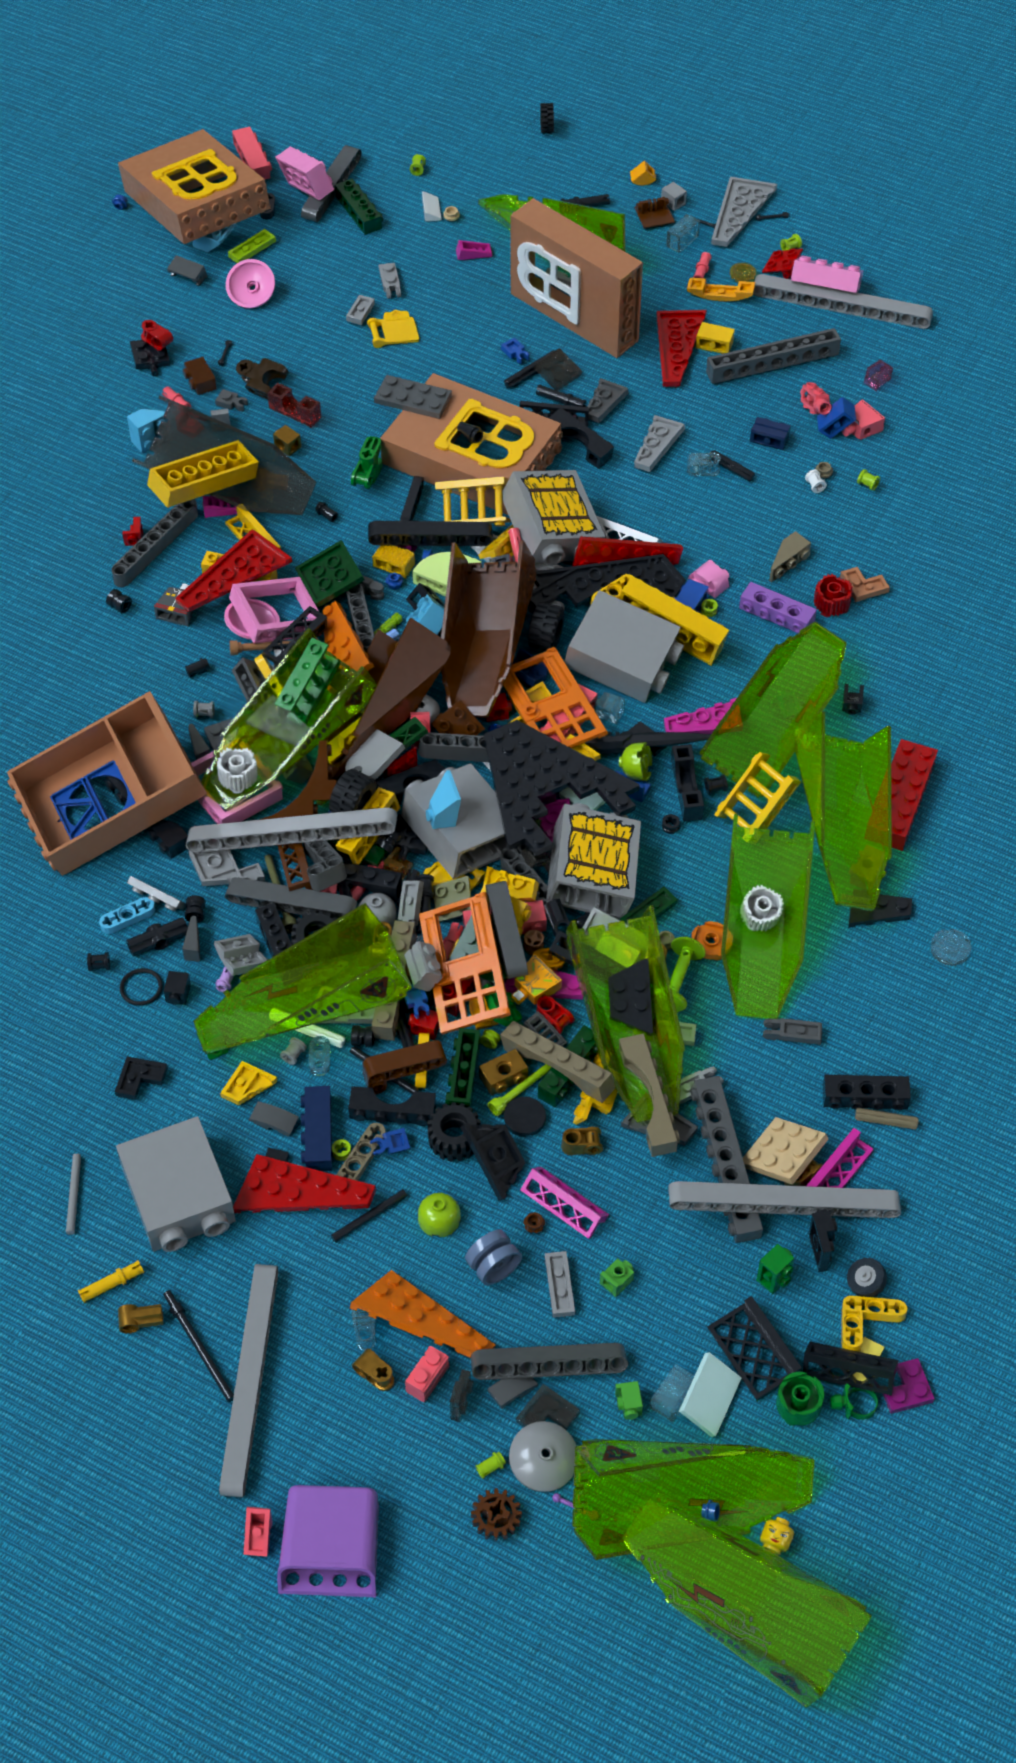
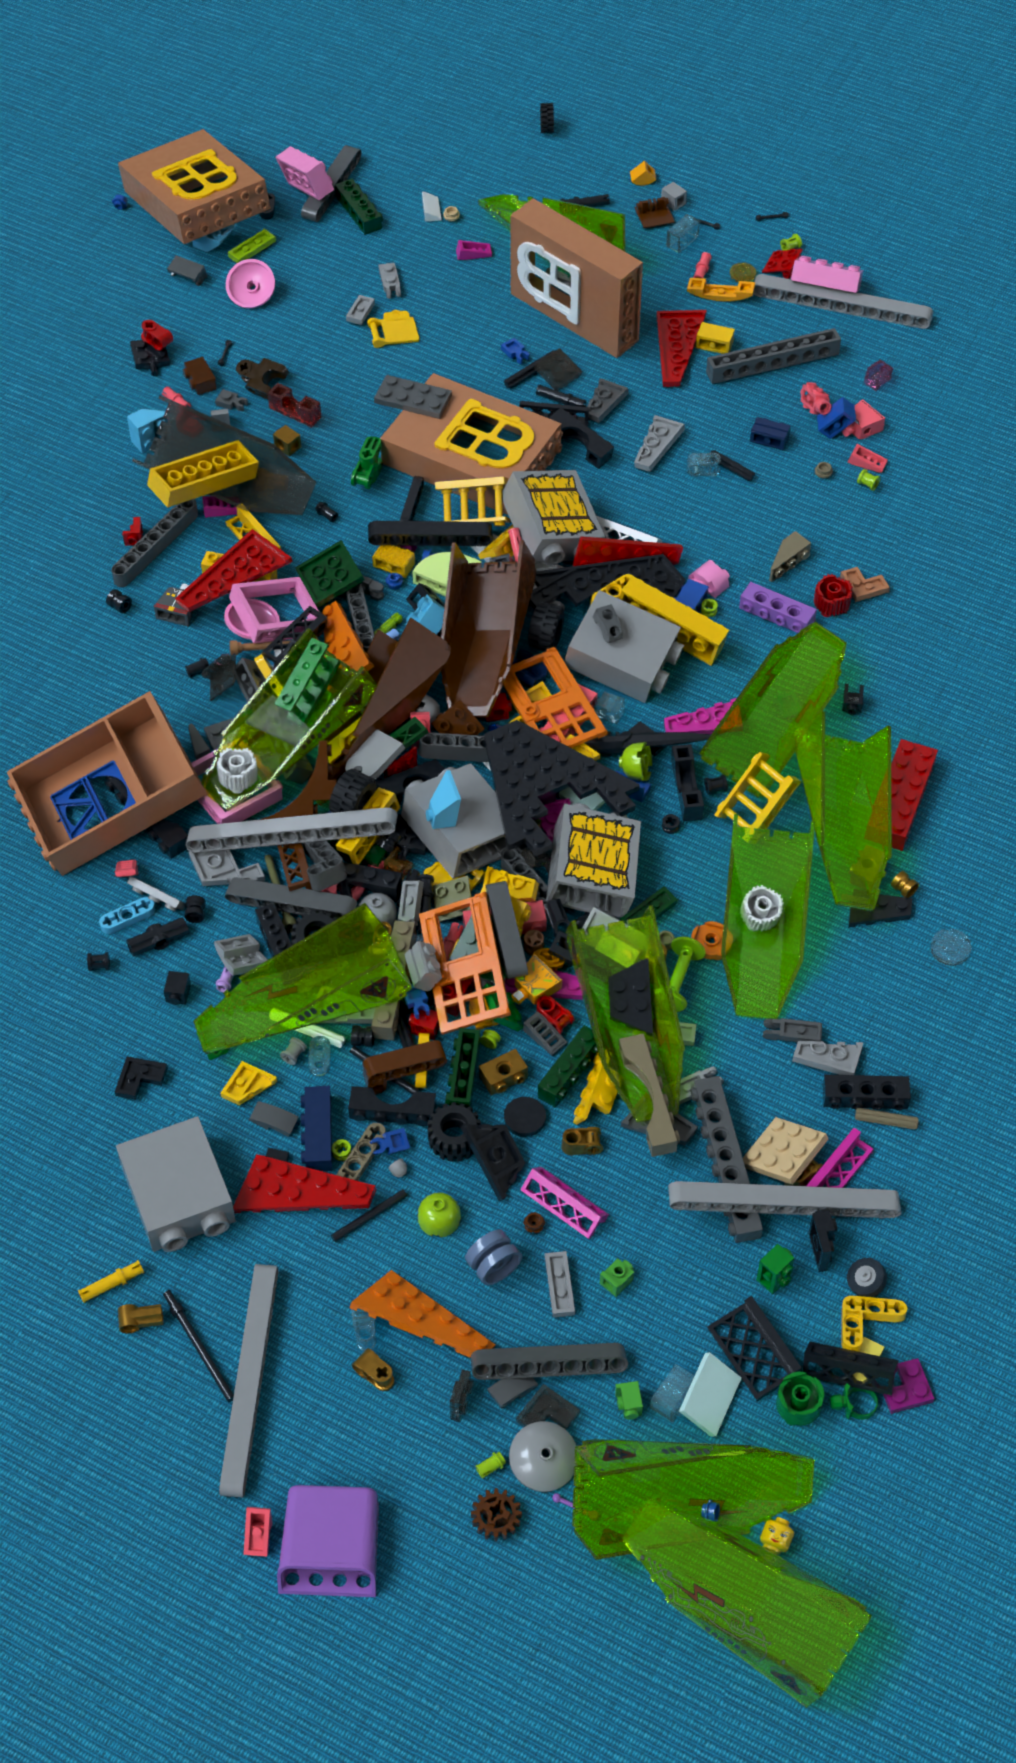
light grey bar [66,1154,81,1235] -> none
black tyre [119,968,163,1006] -> none
dark grey slope [182,916,200,962] -> none
light grey bush [193,701,215,718] -> none
coral brick [232,127,272,179] -> none
coral brick [405,1346,449,1402] -> none
lime bush [409,154,426,176] -> none
black cone [457,421,483,443] -> none
lime piece [487,1064,551,1116] -> none
dark tan arch [500,1021,615,1103] -> none
light grey wing [711,176,777,247] -> none
white bush [805,469,827,493] -> none
none -> coral slope [115,860,138,877]
none -> clear smoke hinge [202,653,236,701]
none -> light grey hinge [388,1158,407,1177]
none -> dark grey leg [593,604,623,643]
none -> light grey wing [792,1041,864,1075]
none -> coral slope [847,444,888,473]
none -> pearl gold wheel [891,871,919,898]

